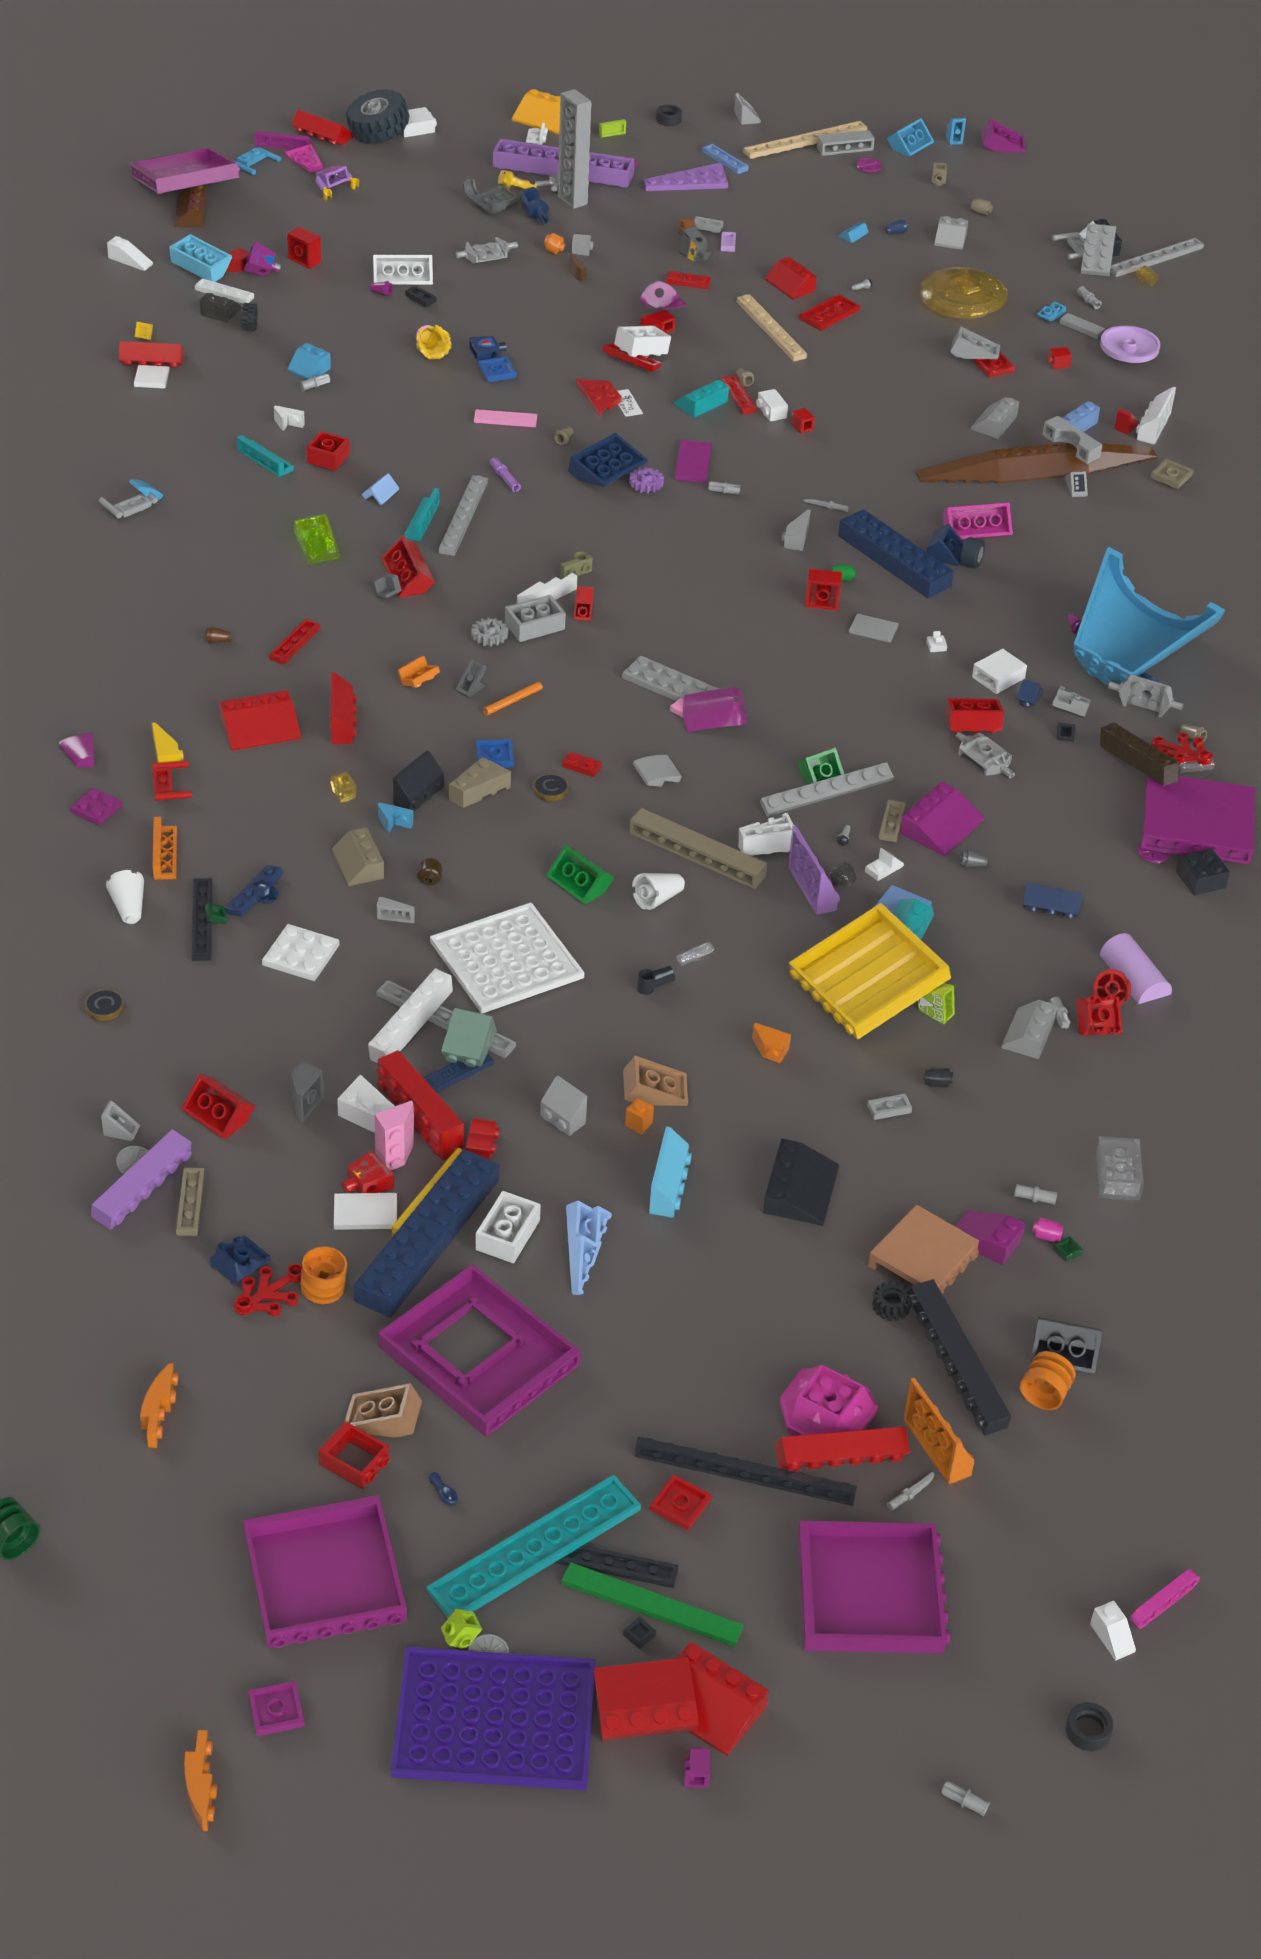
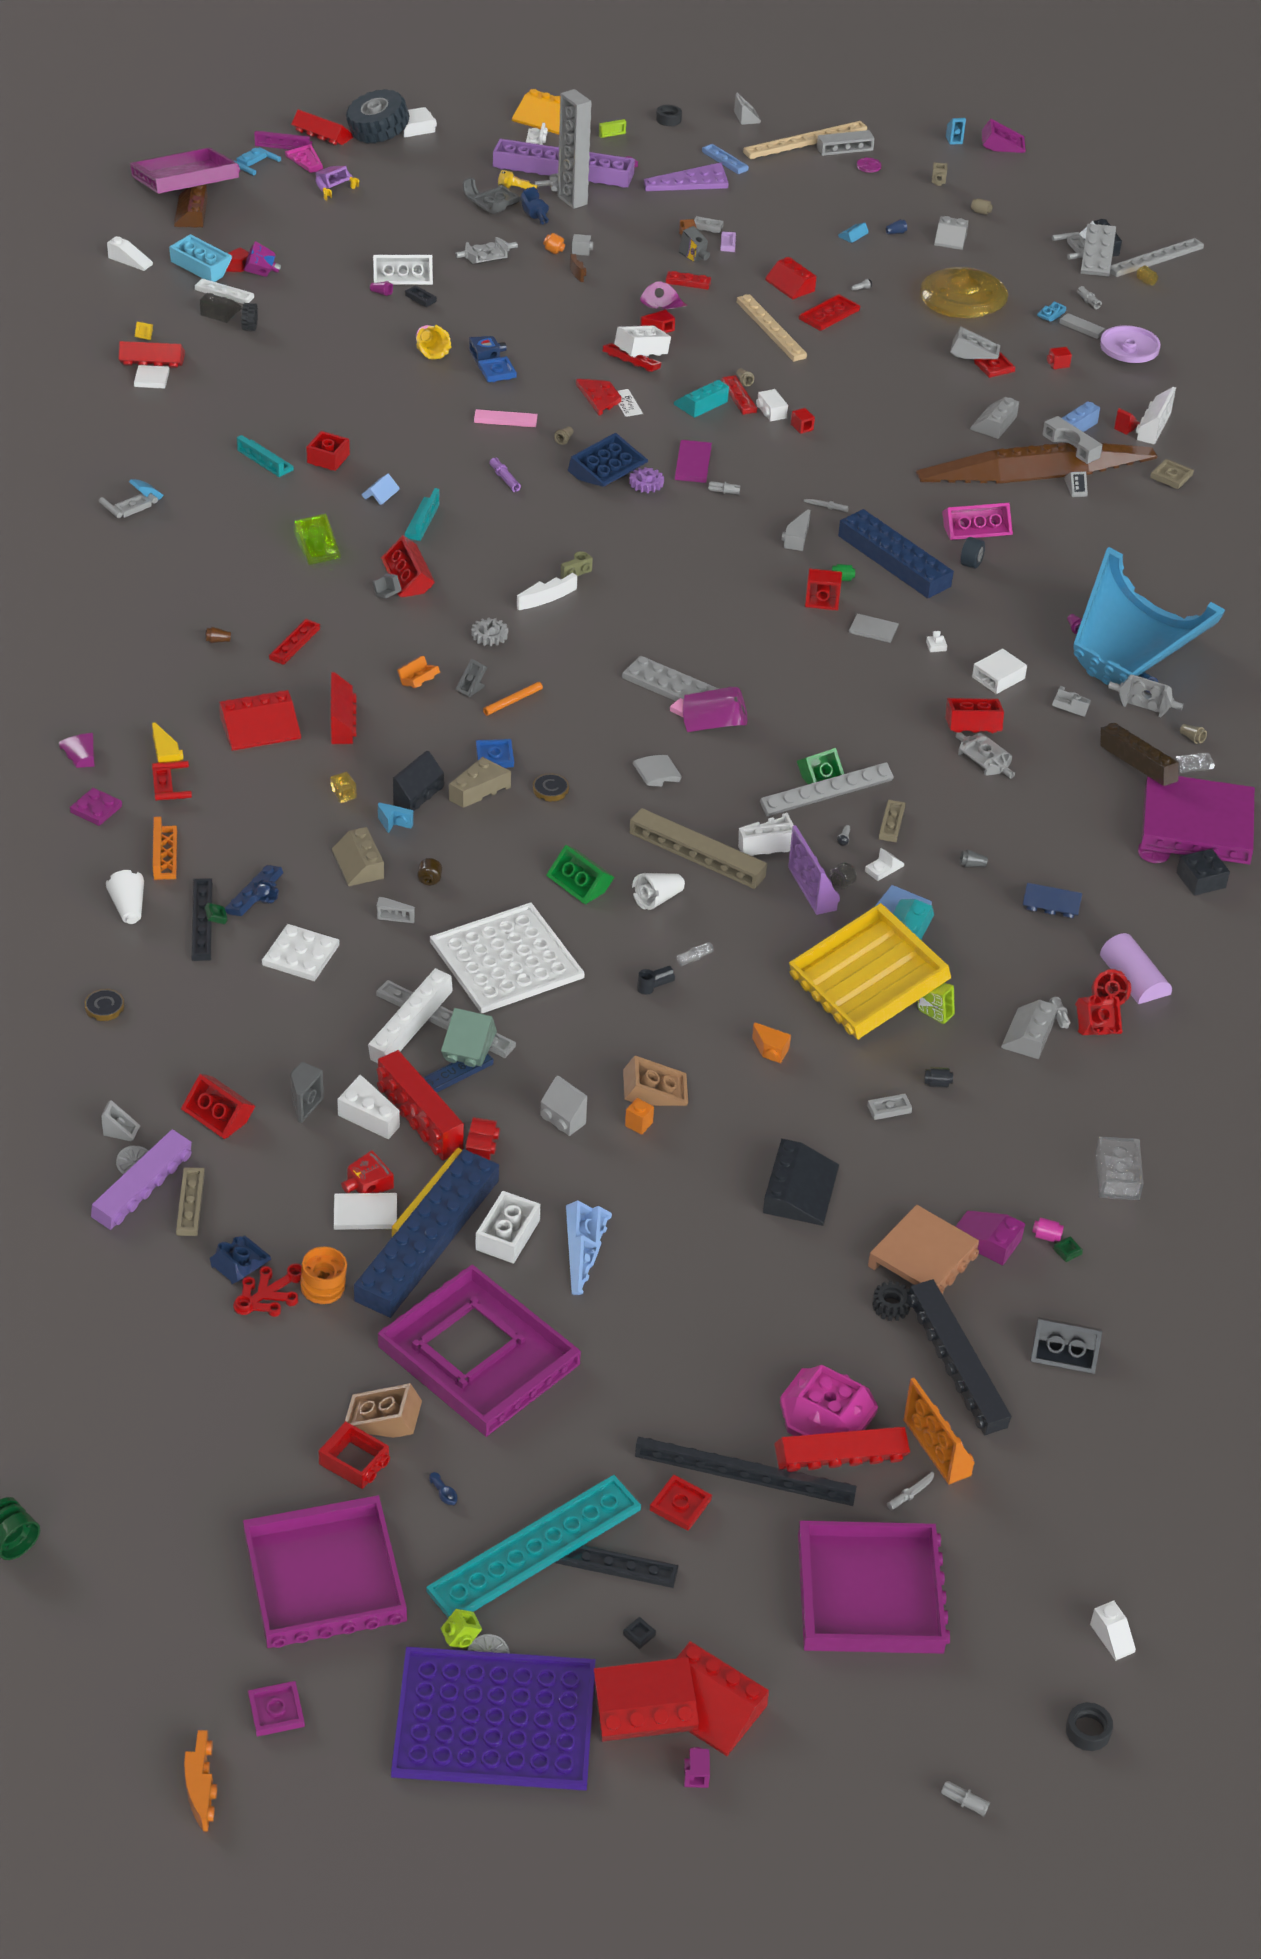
orange slope [140,1363,178,1448] -> none
white slope [274,405,305,431] -> none
red brick [287,226,321,269] -> none
dark azure slope [288,343,331,380] -> none
light grey axle [300,374,330,391] -> none
bright pink slope [374,1101,414,1171] -> none
light grey plate [439,475,488,556] -> none
light grey brick [505,595,566,642] -> none
green tile [561,1562,743,1647] -> none
red plate [562,752,602,777] -> none
red slope [574,586,594,621] -> none
medium azure slope [649,1127,692,1218] -> none
dark azure slope [887,118,934,157] -> none
magenta slope [900,781,984,856] -> none
dark blue slope [925,523,964,566] -> none
light grey pin [1014,1184,1057,1205] -> none
dark blue slope [1017,679,1044,708] -> none
orange wheel [1019,1351,1076,1410] -> none
black slope [1056,723,1076,742] -> none
dark pink beam [1130,1569,1200,1629] -> none
red plant [1151,733,1213,765] -> none

